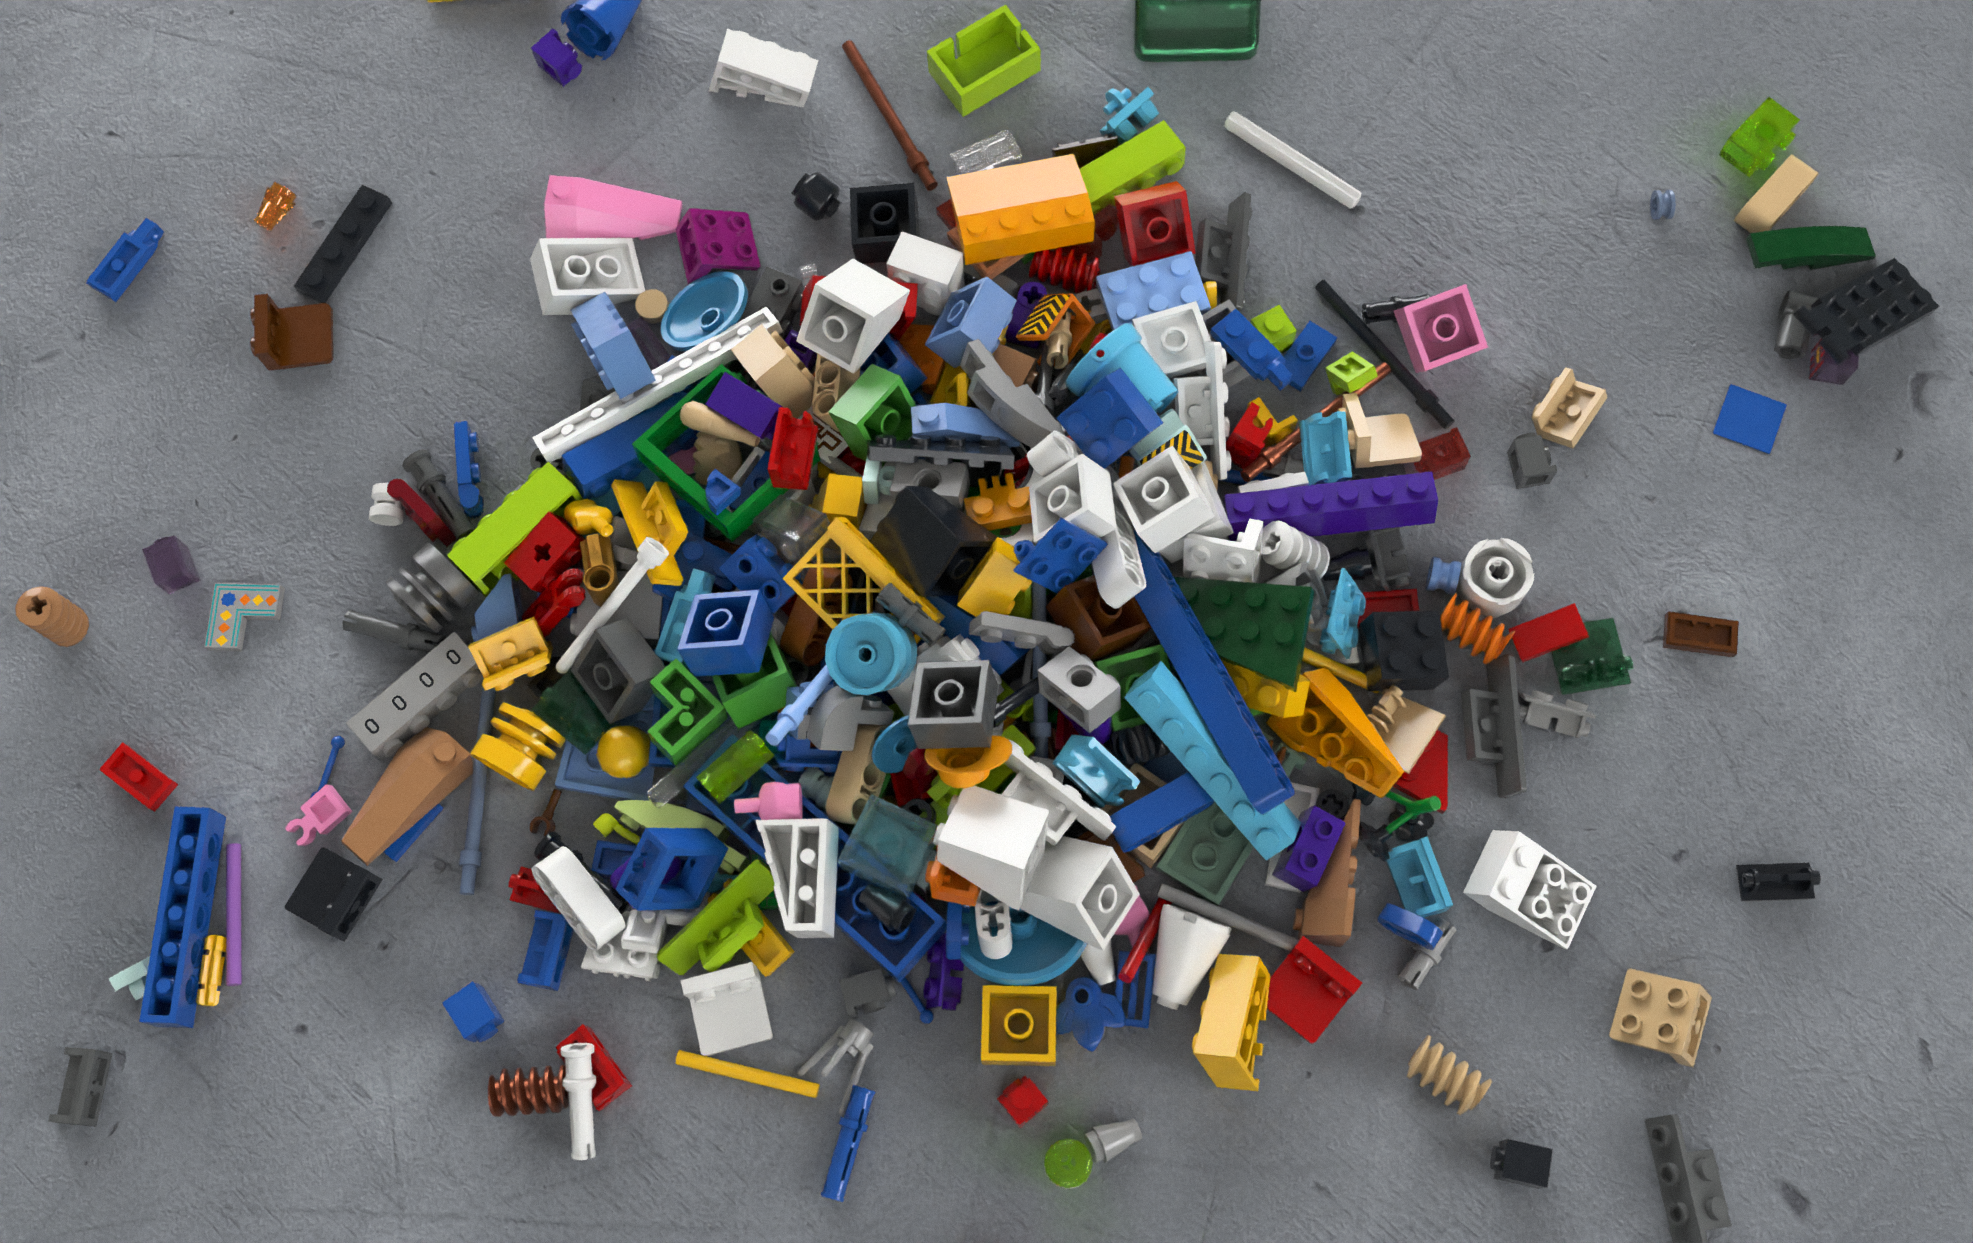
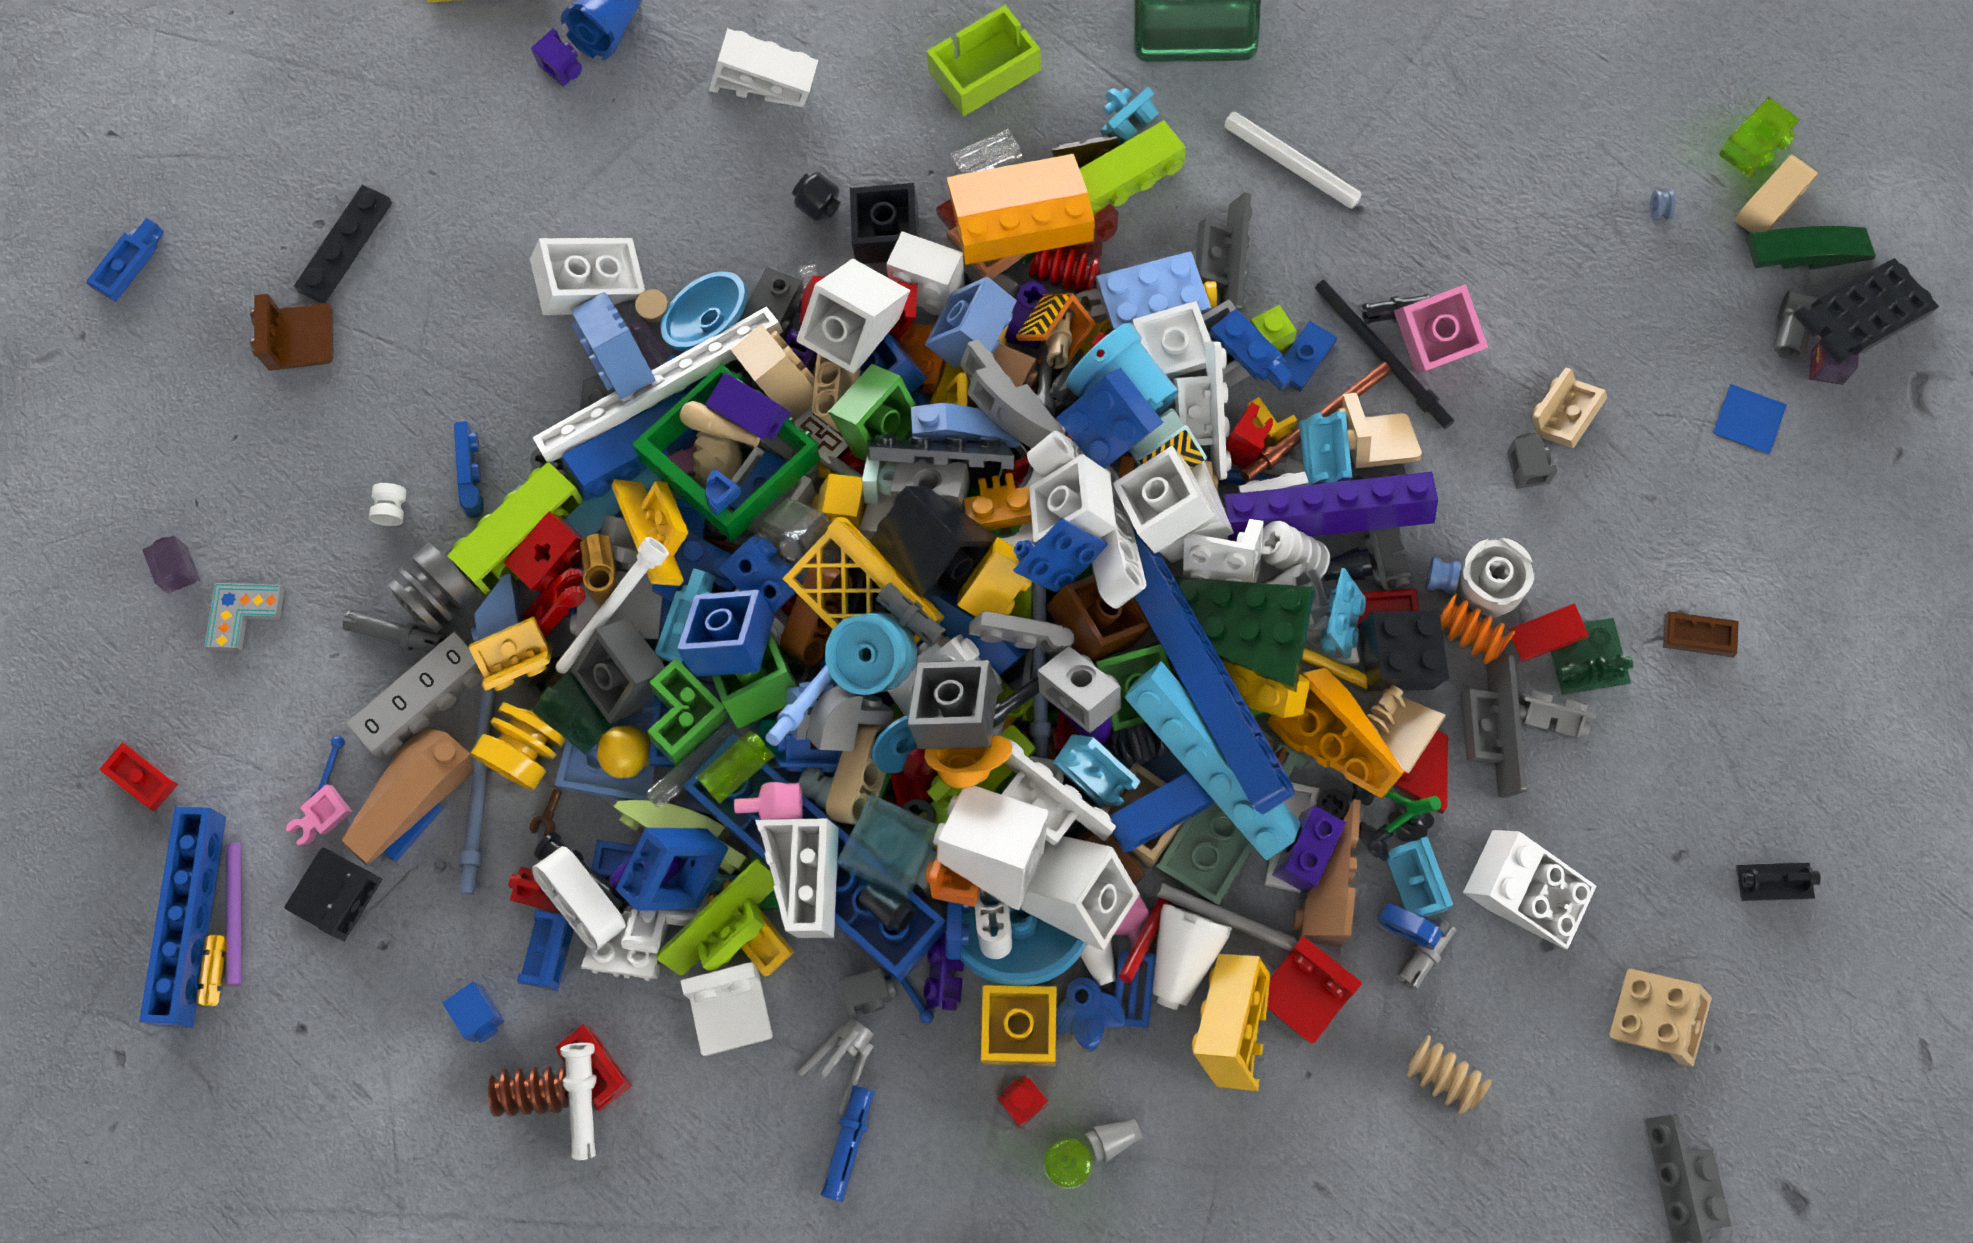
medium nougat piece [15,586,89,647] -> none
dark grey hinge [48,1047,113,1127] -> none
light aqua tile [109,956,150,1000] -> none
clear orange cone [254,182,297,232] -> none
dark red plate [387,478,456,547] -> none
dark grey pin [402,449,476,541] -> none
bright pink wedge [544,175,682,240] -> none
yellow piece [564,499,613,537] -> none
neon yellow hand [593,813,641,845] -> none
magenta bracket [675,208,760,284] -> none
yellow bar [675,1050,820,1098] -> none
red hinge [767,407,819,490] -> none
copper bar [842,40,938,191] -> none
red brick [1114,181,1196,267] -> none
lime bracket [1325,351,1378,395] -> none
clear red brick [1414,427,1471,480] -> none
black brick [1490,1139,1553,1189] -> none

